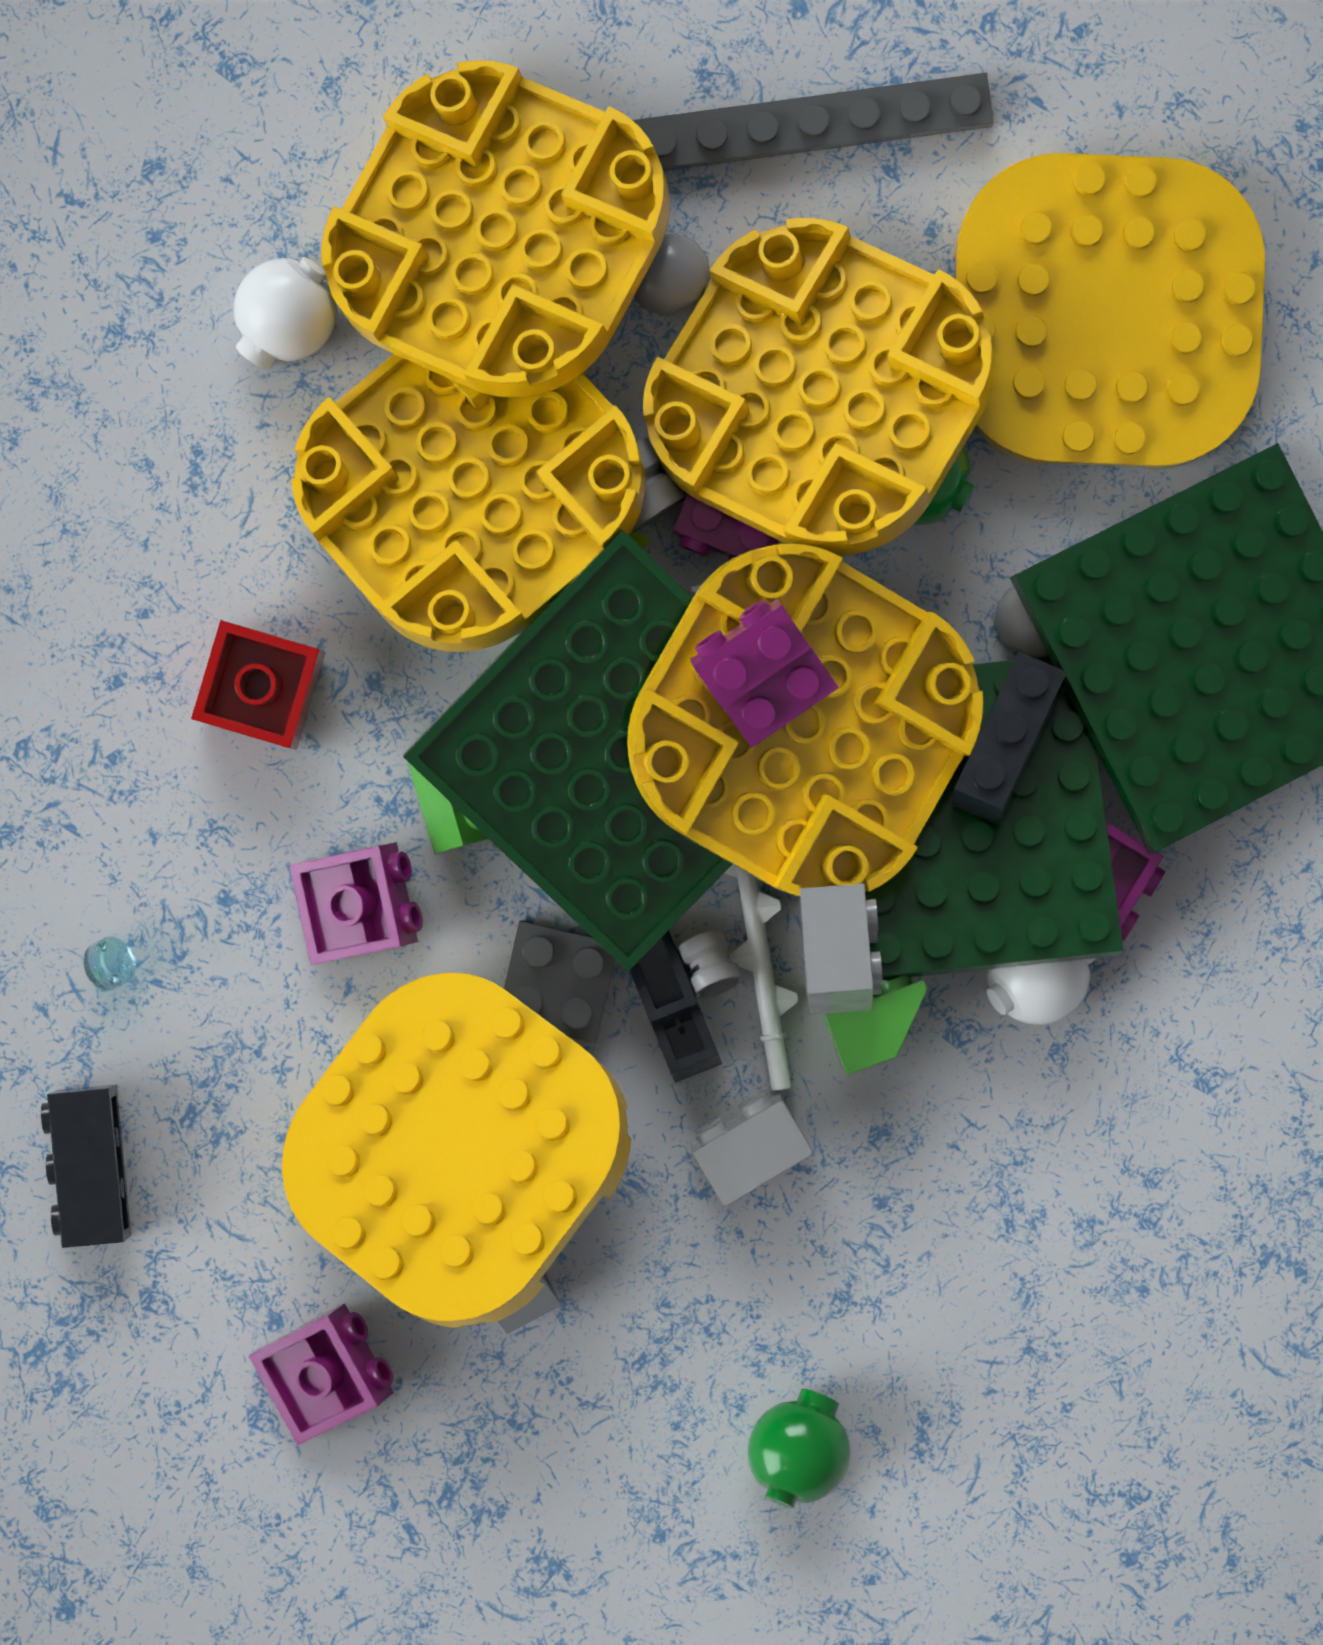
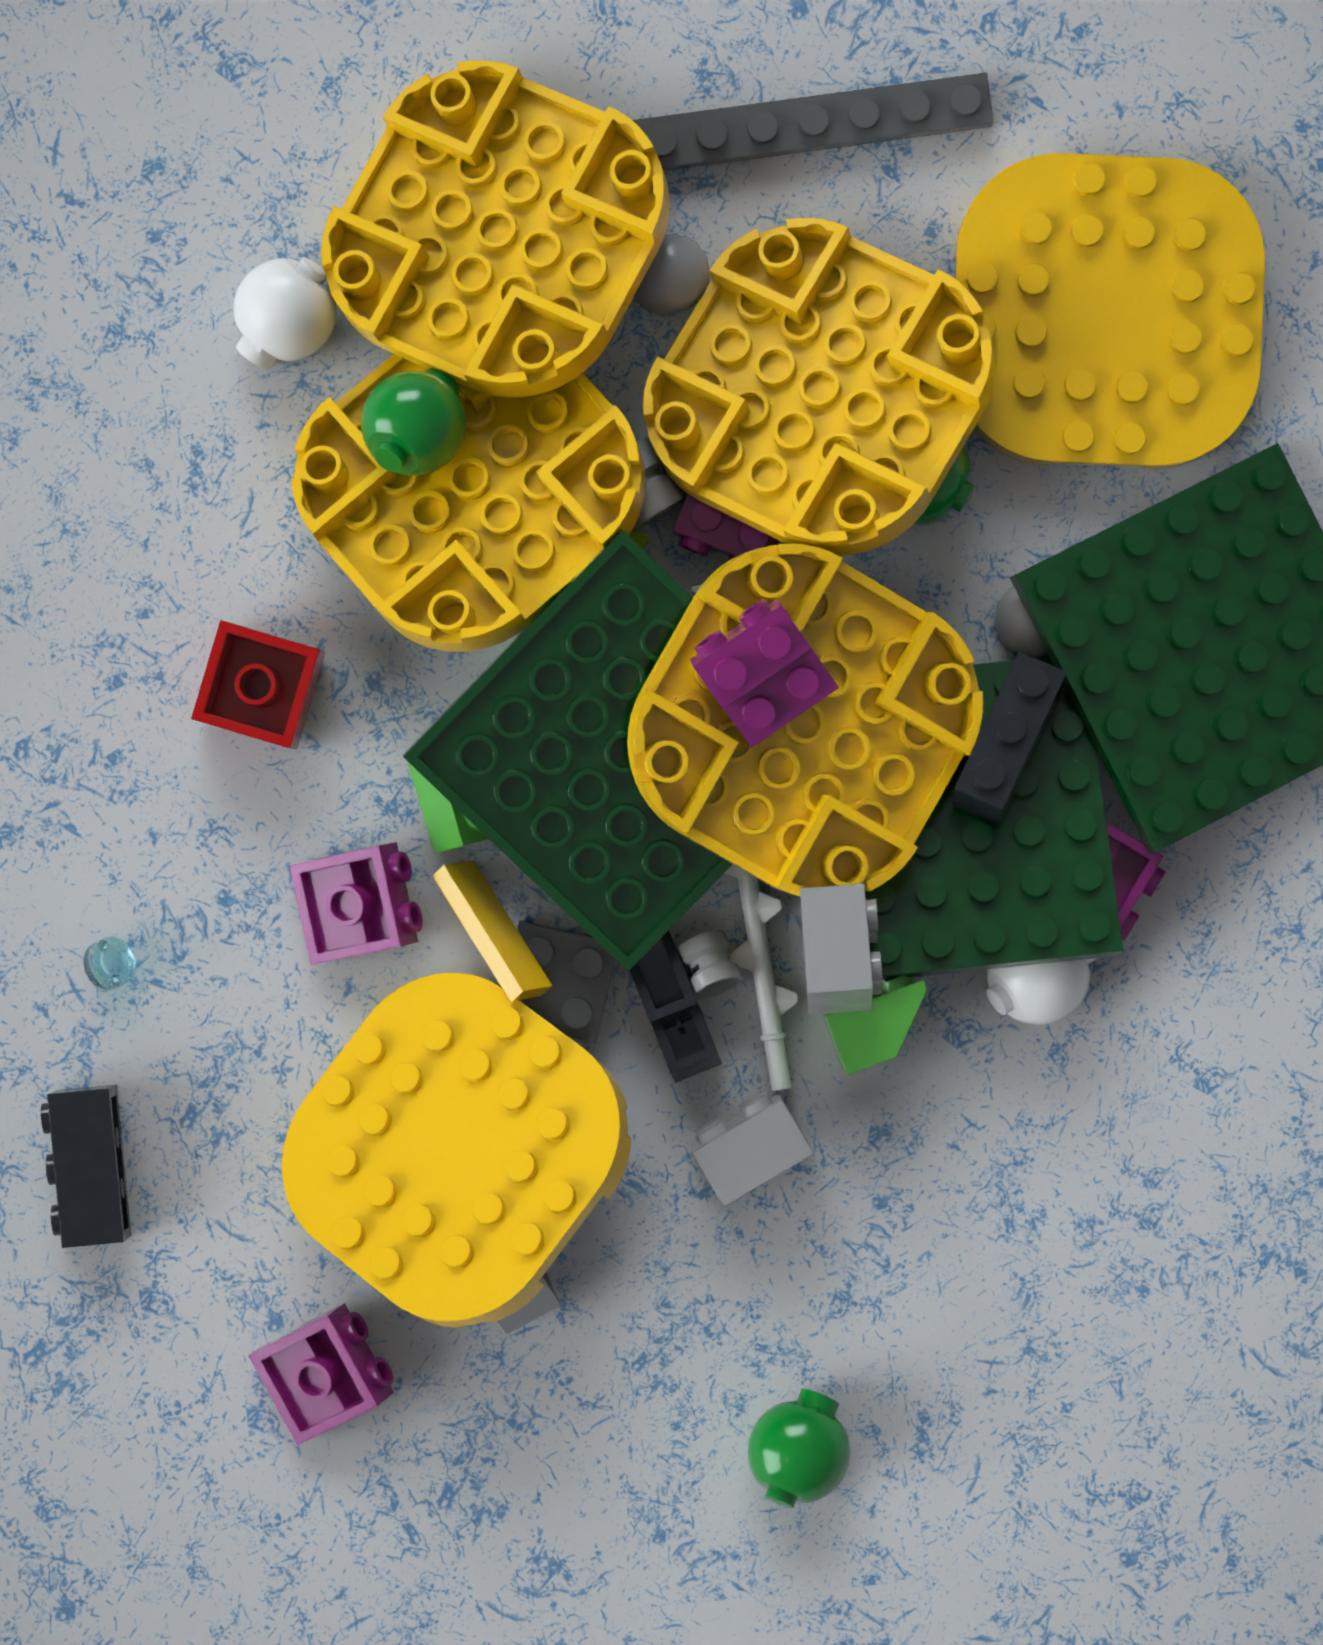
none -> green brick [361,368,466,476]
none -> yellow tile [433,861,553,1001]

